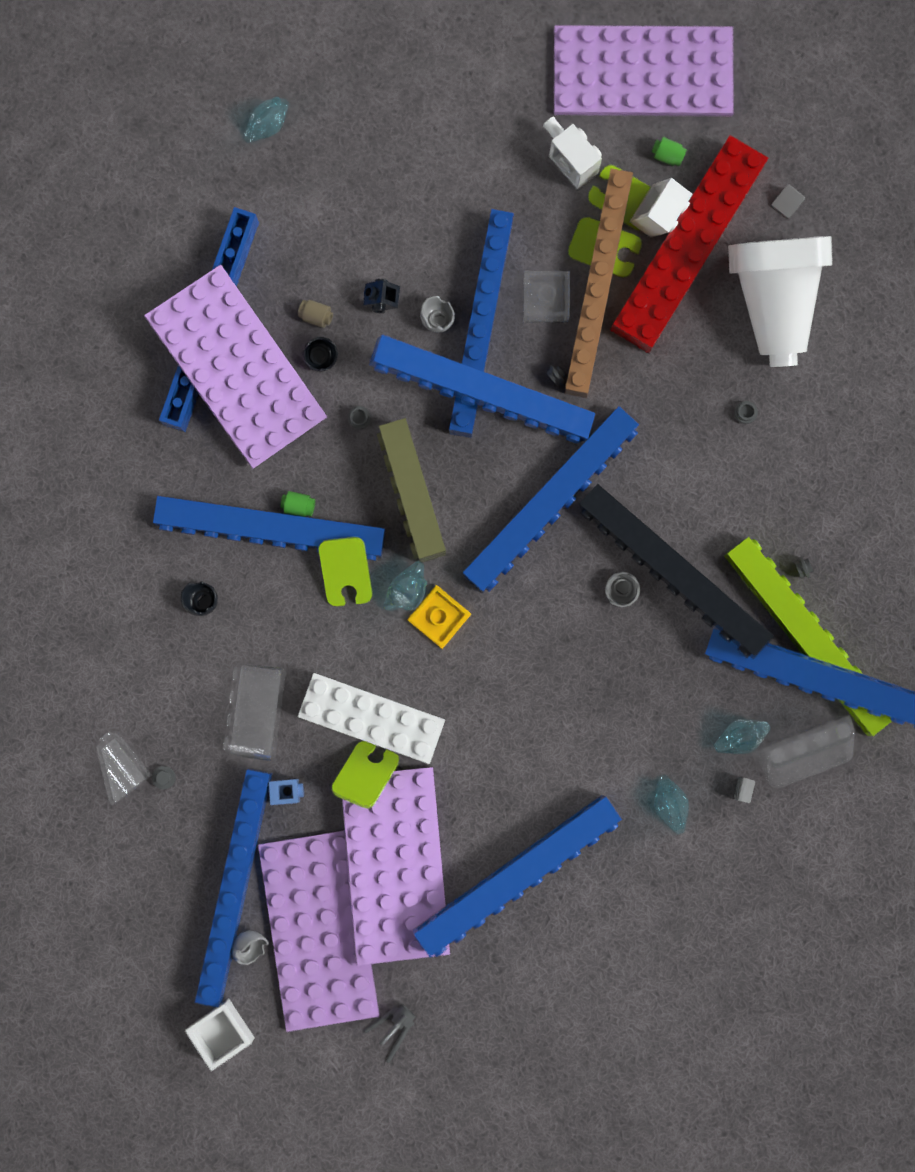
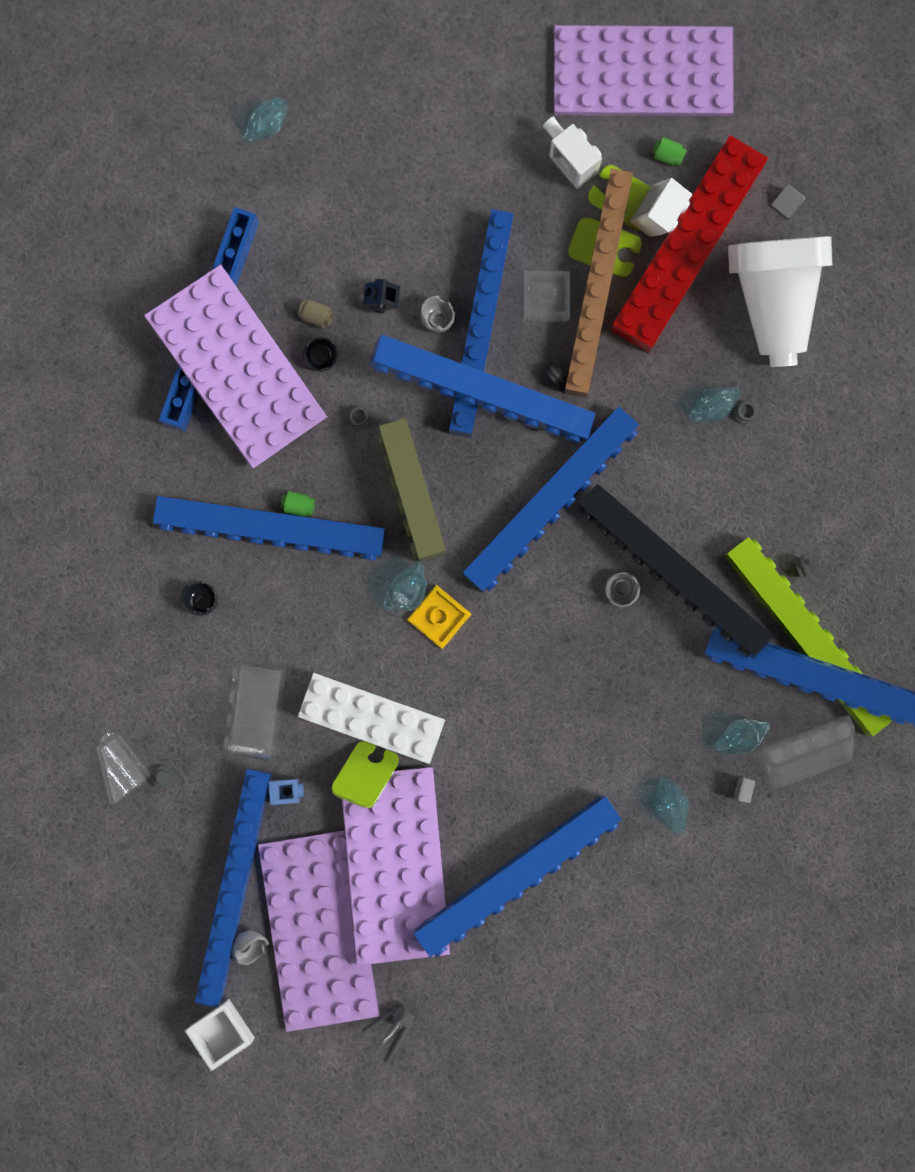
lime piece [319,537,372,606] -> none
none -> clear light blue hat [688,387,742,423]

